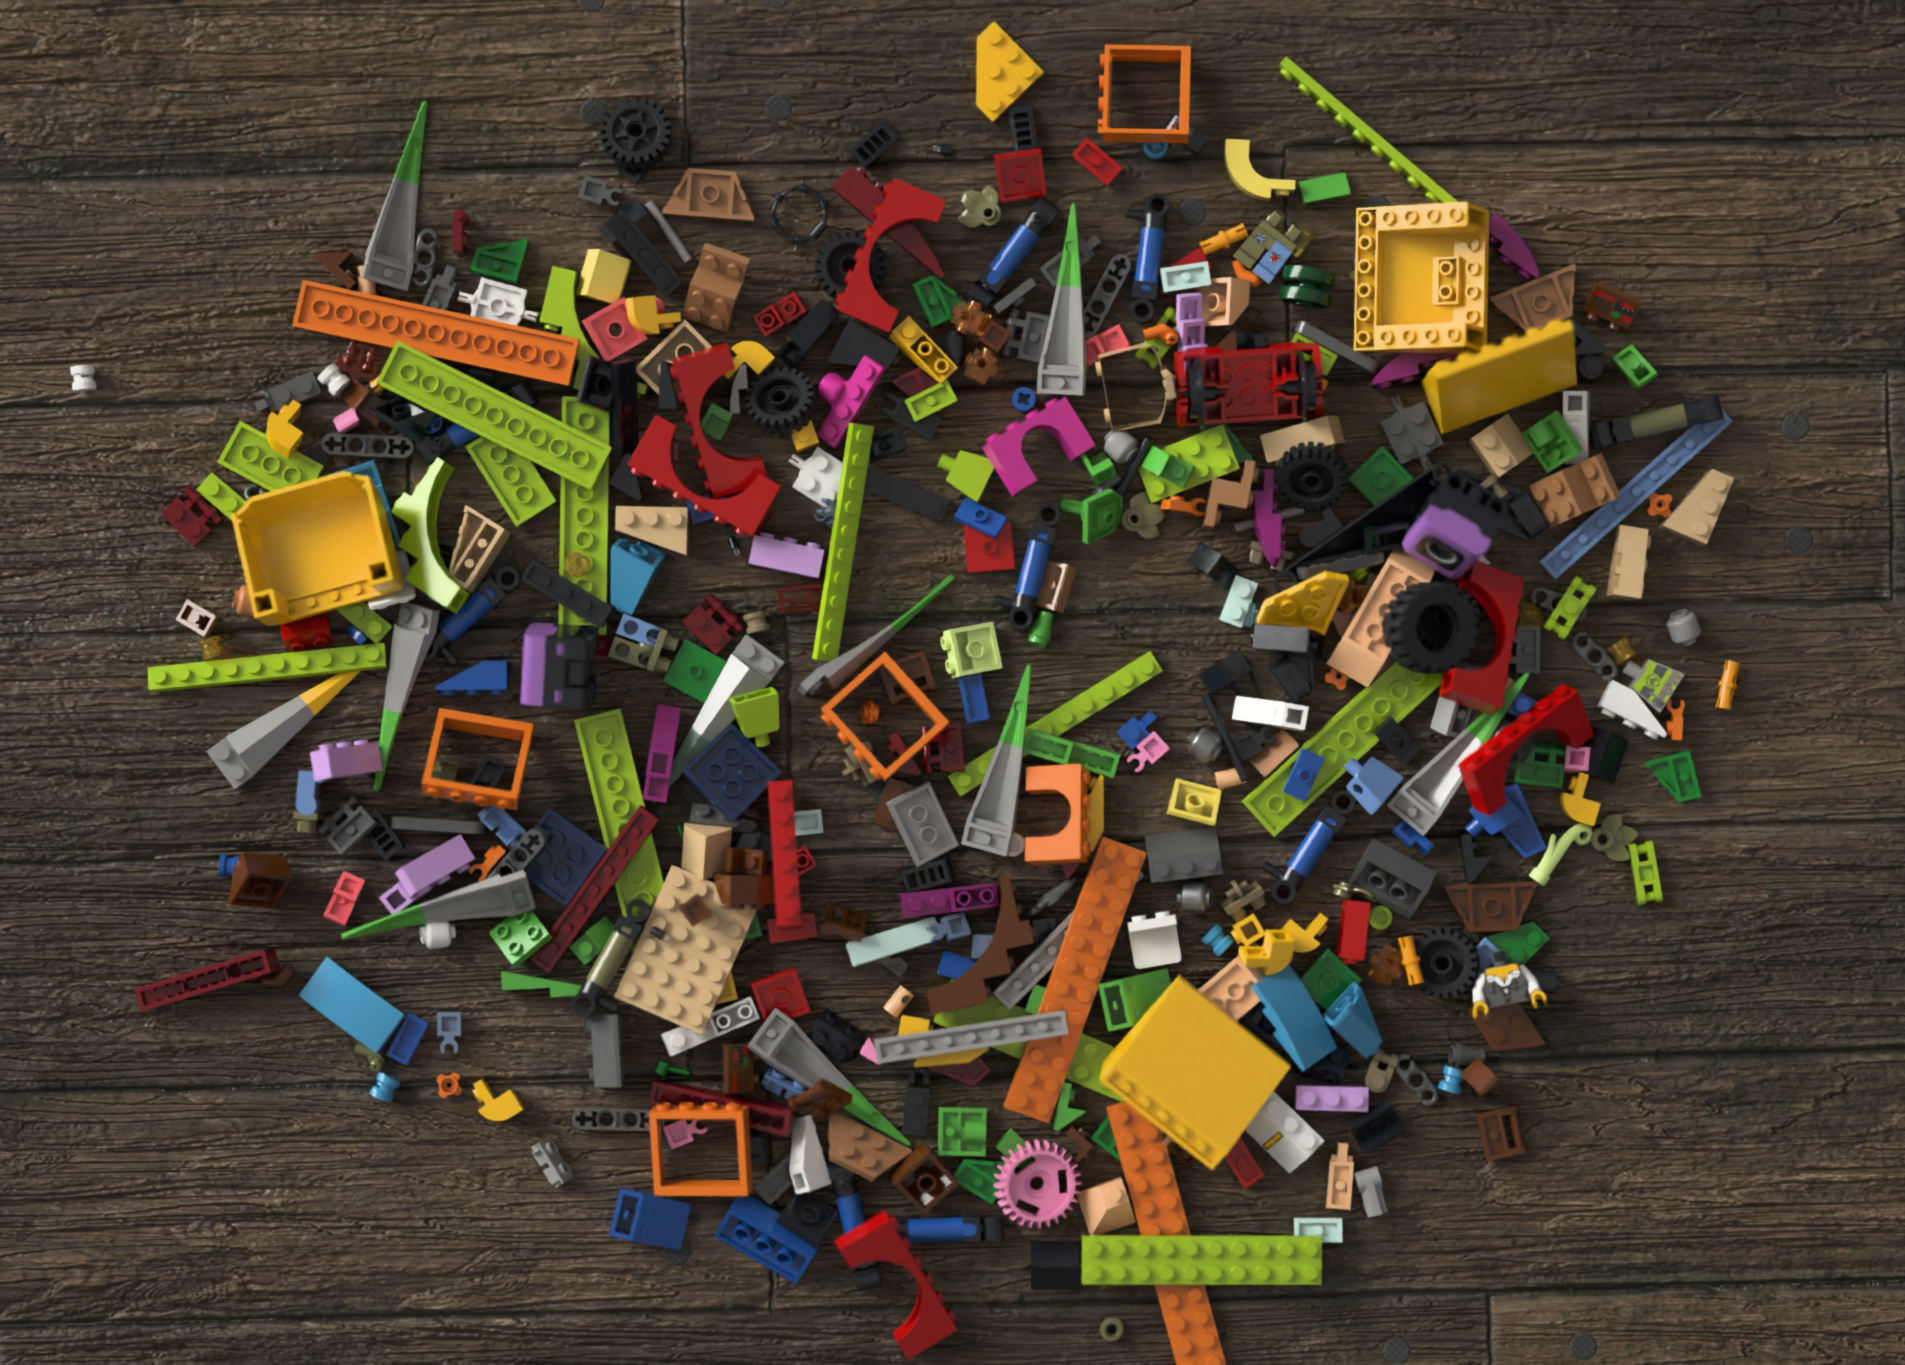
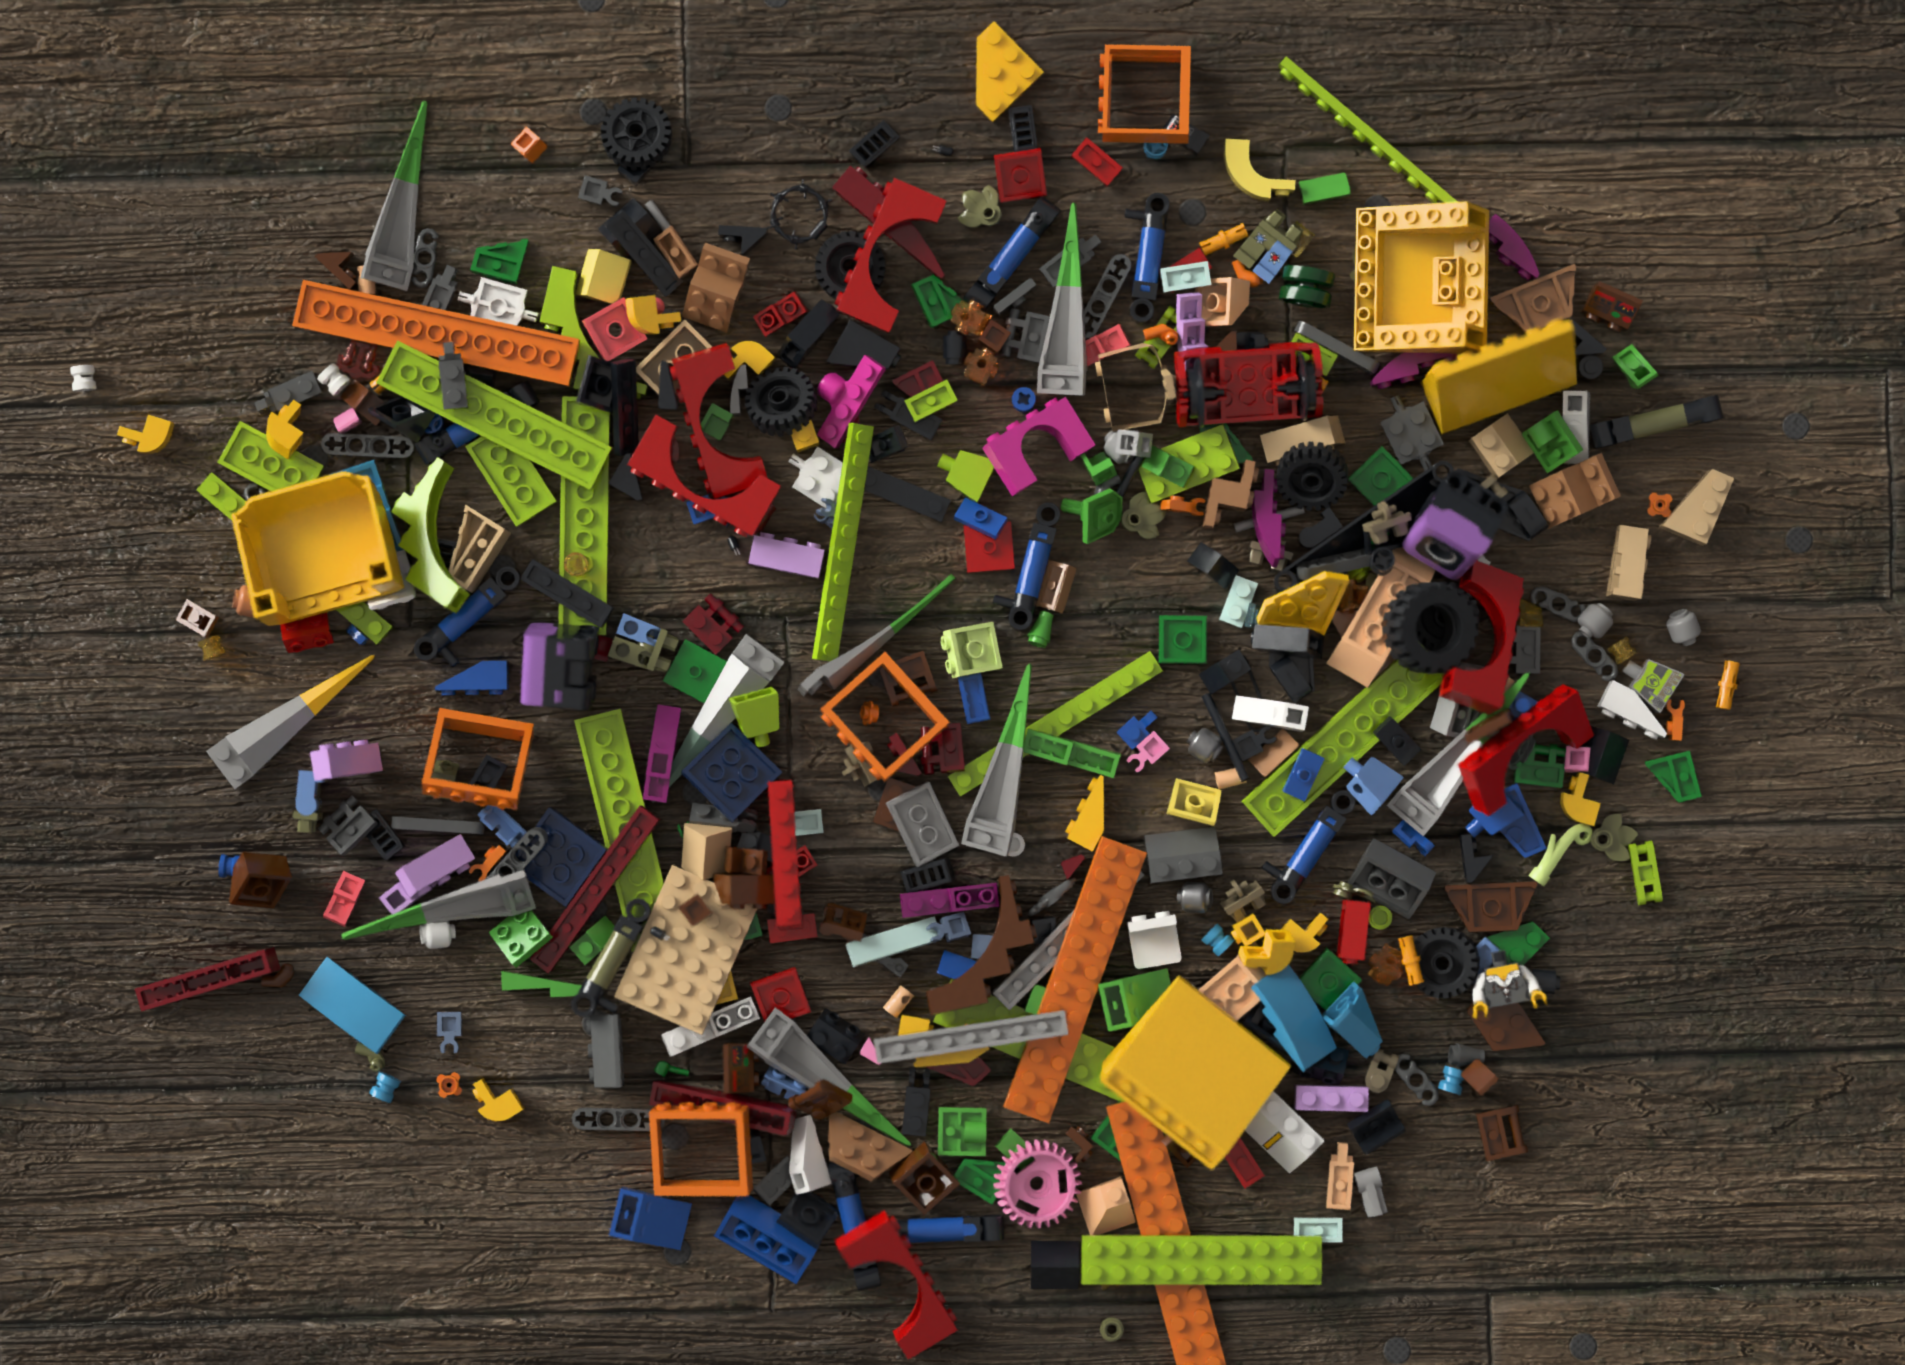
lime plate [148,643,387,693] -> none
dark red plate [161,485,223,548] -> none
light grey plate [374,601,440,791] -> none
blue plate [386,1012,430,1066] -> none
dark red plate [452,209,471,257] -> none
light grey hinge [531,1136,574,1188] -> none
dark azure slope [611,538,667,615] -> none
tan wedge [615,506,689,557] -> none
medium nougat wing [662,168,754,222] -> none
bright pink plate [663,1119,708,1149] -> none
dark tan wheel [743,610,770,635] -> none
clear red piece [777,575,825,614] -> none
yellow slope [889,316,958,384] -> none
orange arch [1025,764,1091,865] -> none
bright green slope [1053,1081,1086,1130] -> none
orange plate [1325,668,1349,690] -> none
medium blue plate [1539,410,1733,580] -> none
lime plate [1543,575,1597,640] -> none
none -> yellow brick [117,415,175,454]
none -> dark grey hinge [439,342,468,410]
none -> orange slope [511,127,547,163]
none -> medium nougat slope [653,226,698,279]
none -> black slope [718,225,767,256]
none -> light grey brick [1115,430,1153,458]
none -> green plate [1159,615,1207,664]
none -> dark tan hips [1362,501,1412,544]
none -> black wheel [1369,547,1395,576]
none -> reddish brown plate [1464,707,1514,745]
none -> light grey head [1578,603,1613,639]

